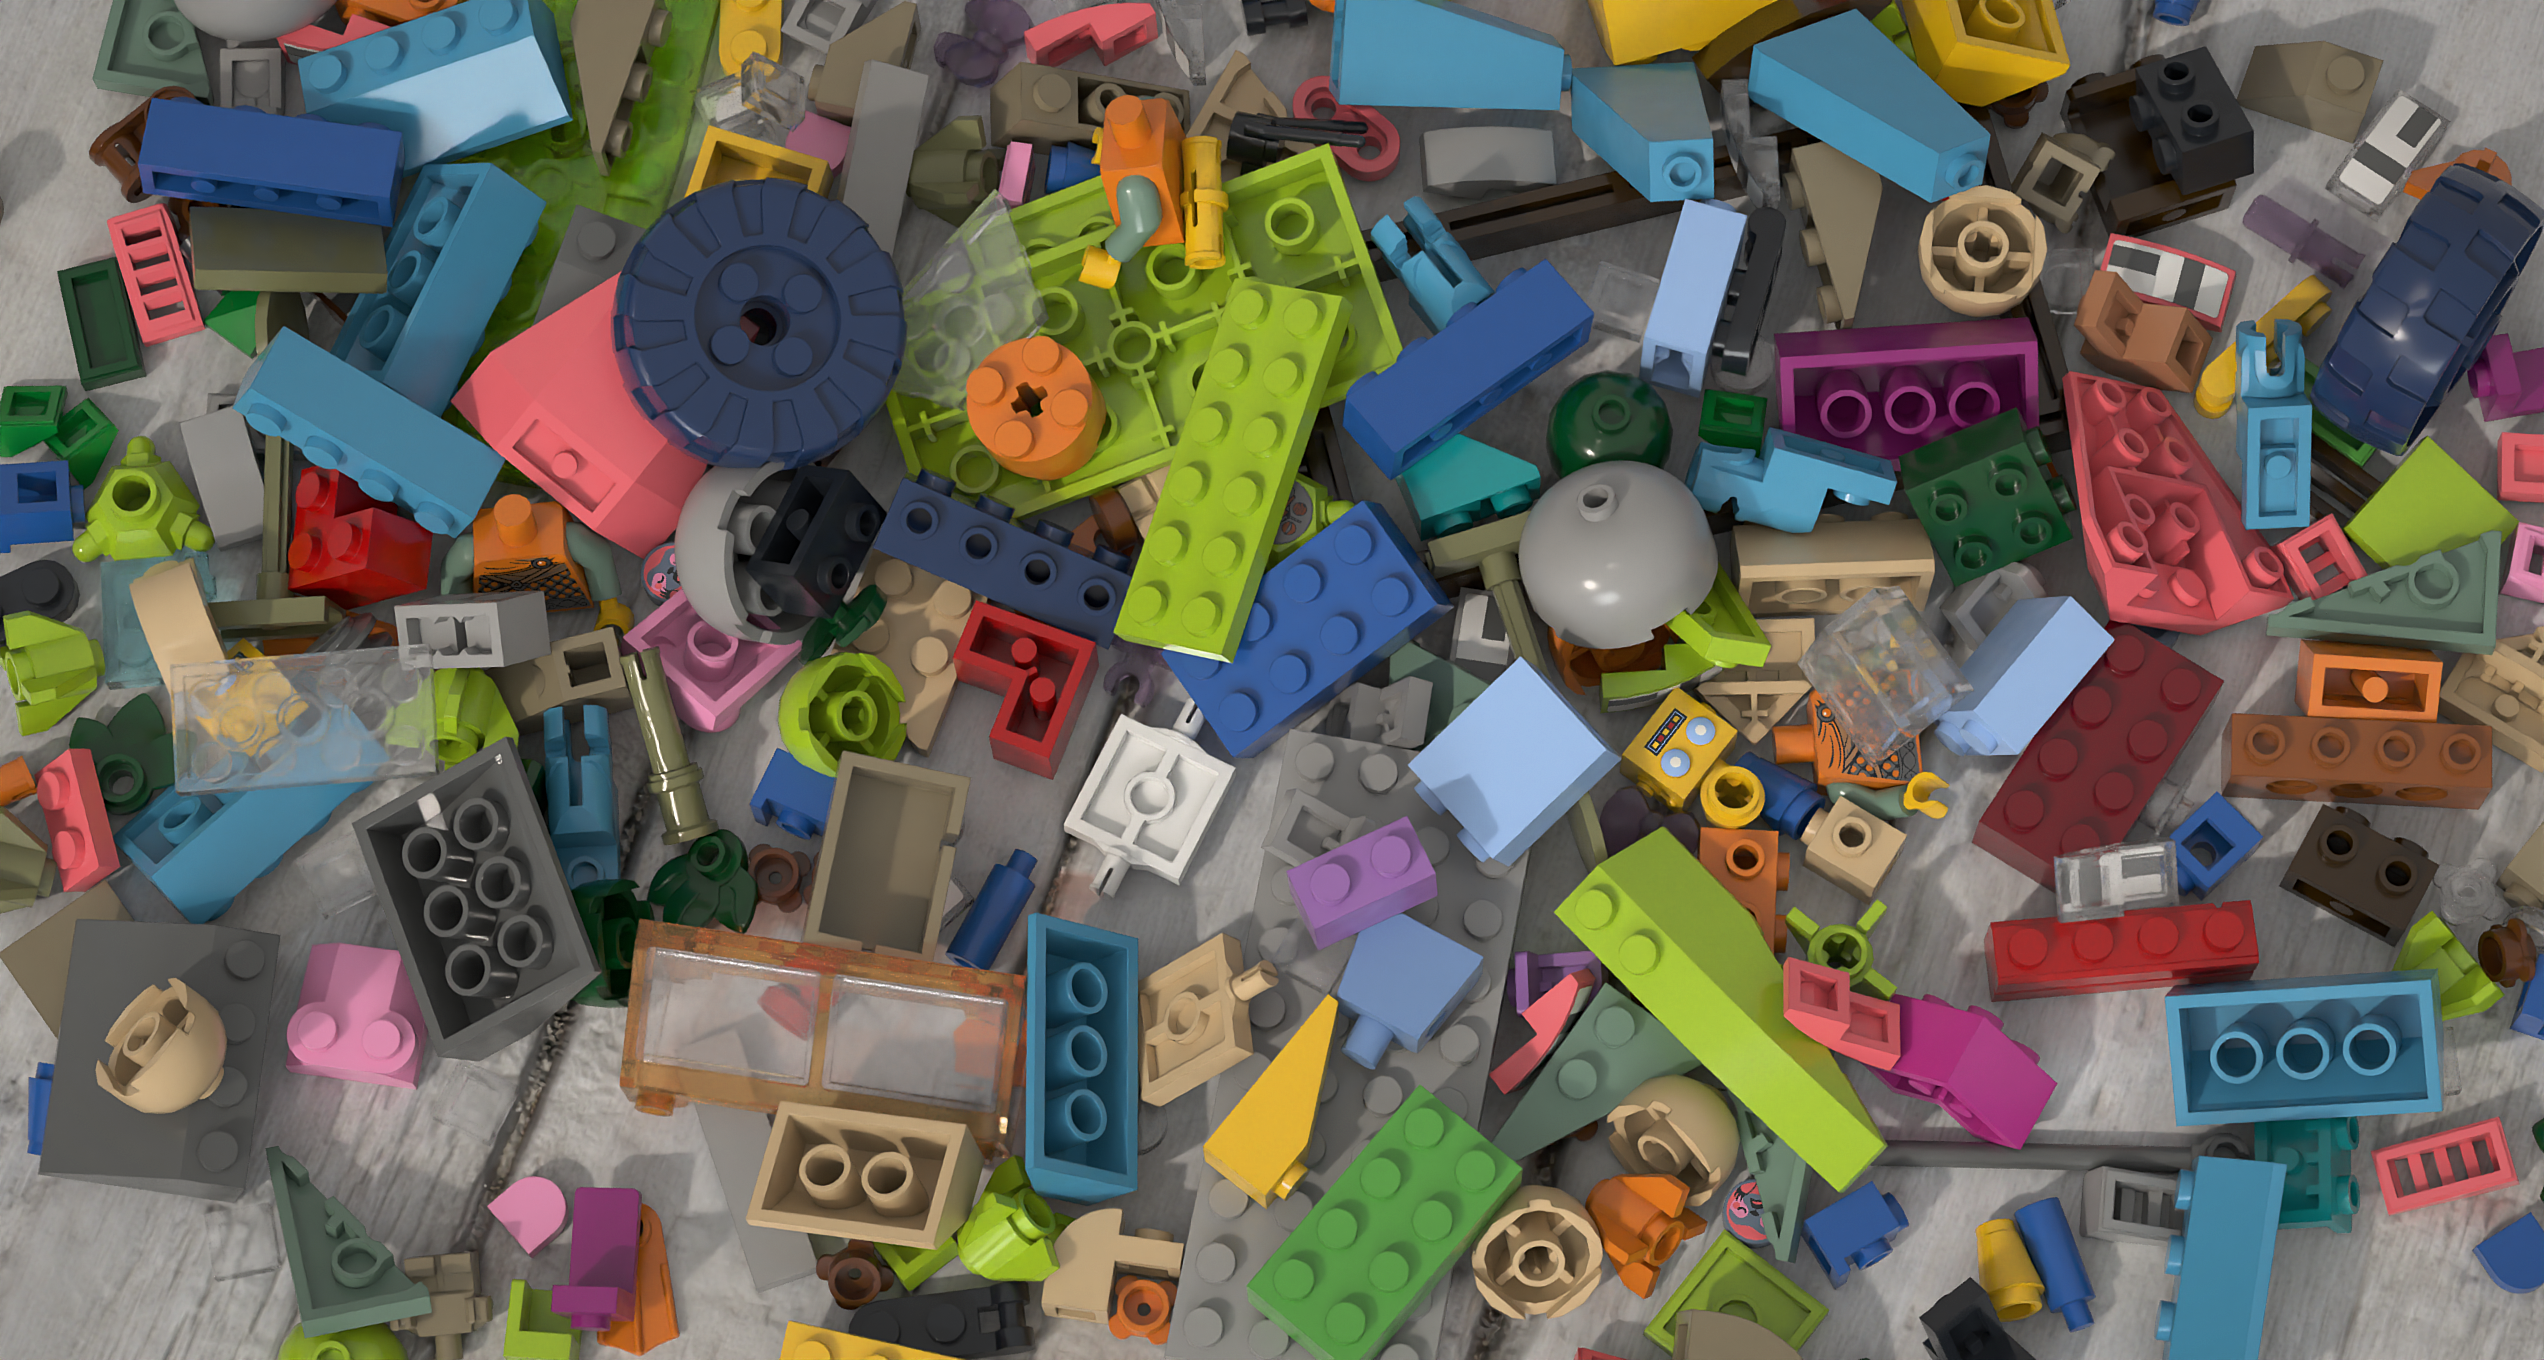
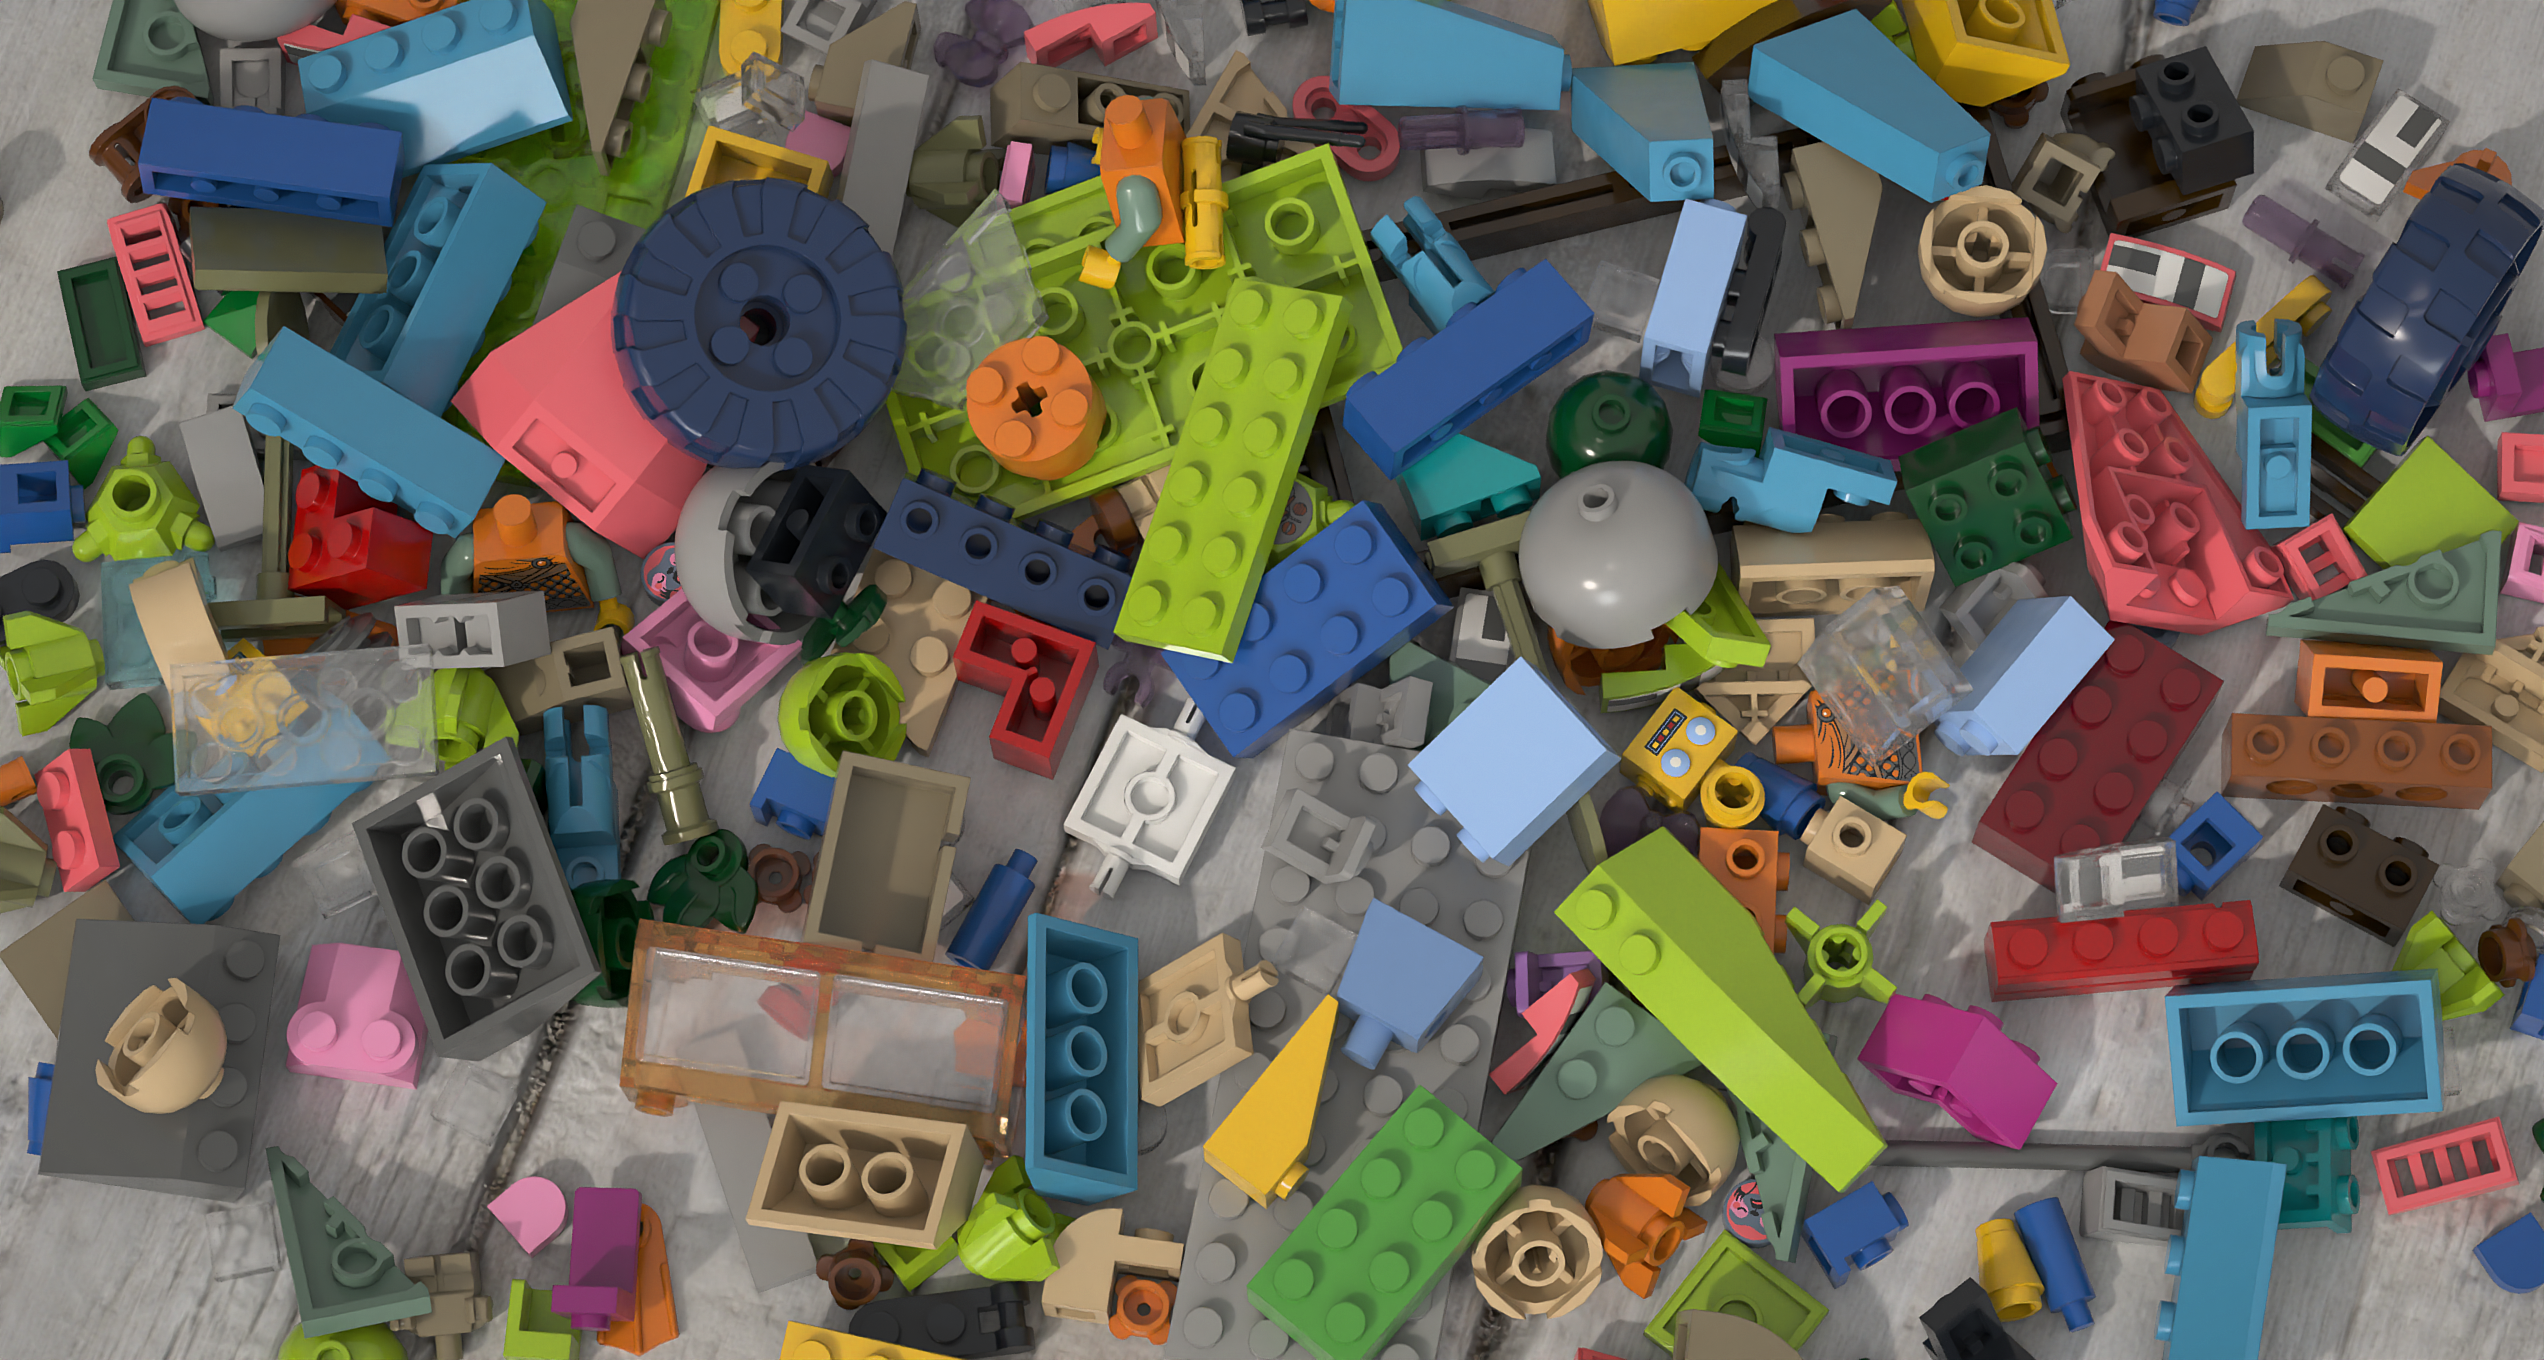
medium lavender brick [1286,816,1438,951] -> none
coral slope [1783,957,1901,1071] -> none
none -> clear purple axle [1398,105,1525,156]

